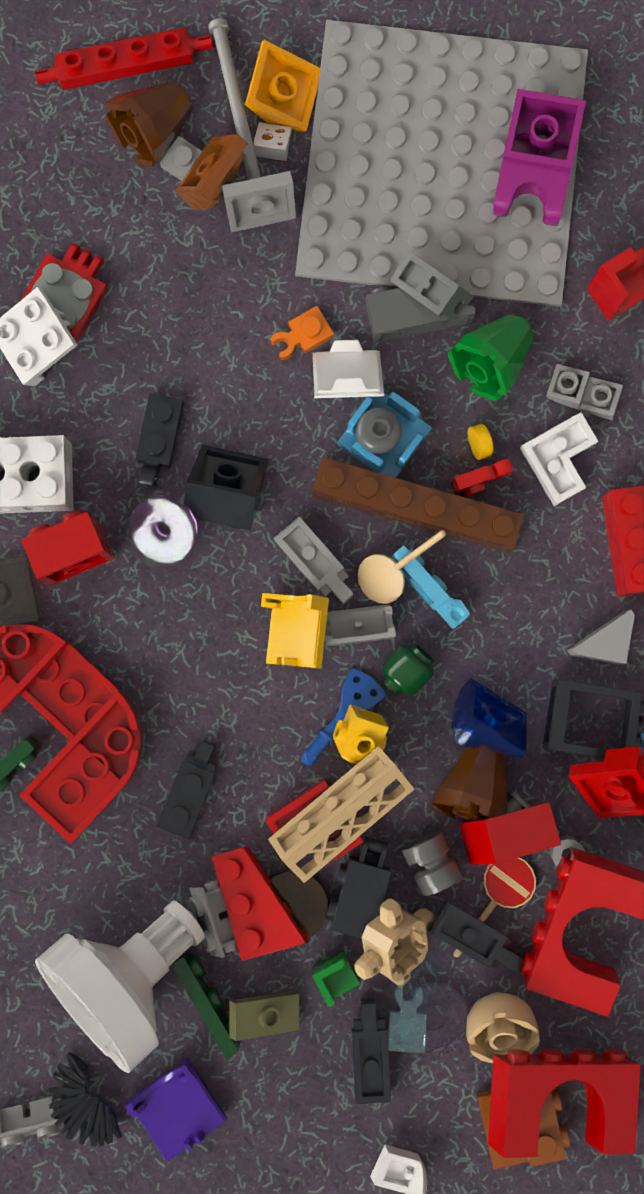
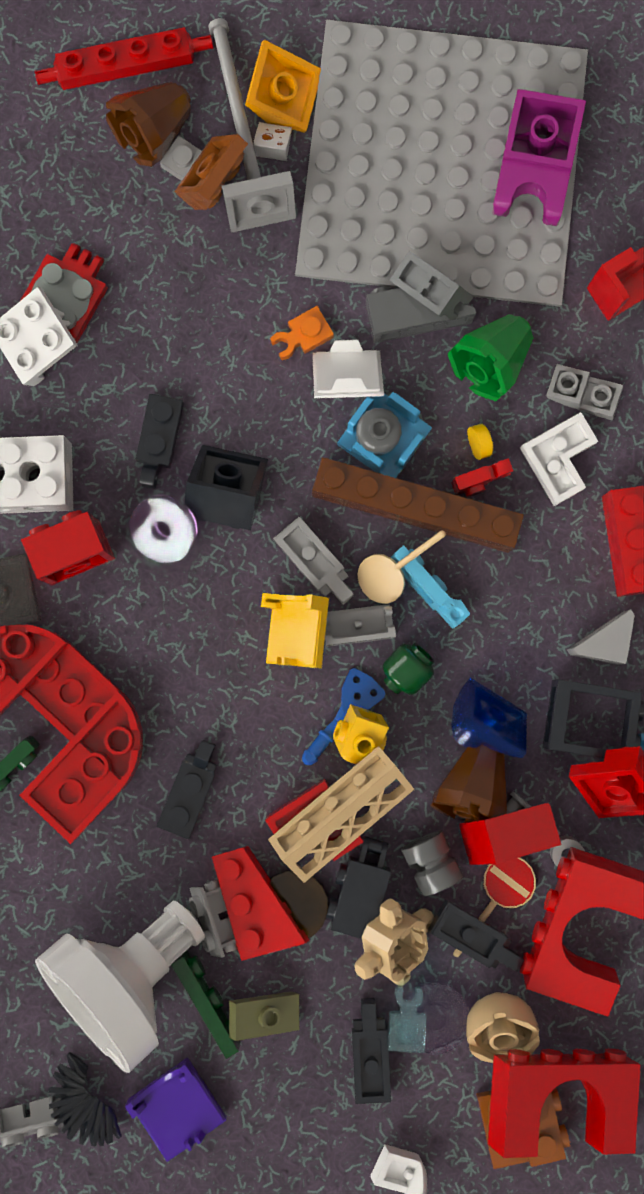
green panel [312,950,360,1008] -> none

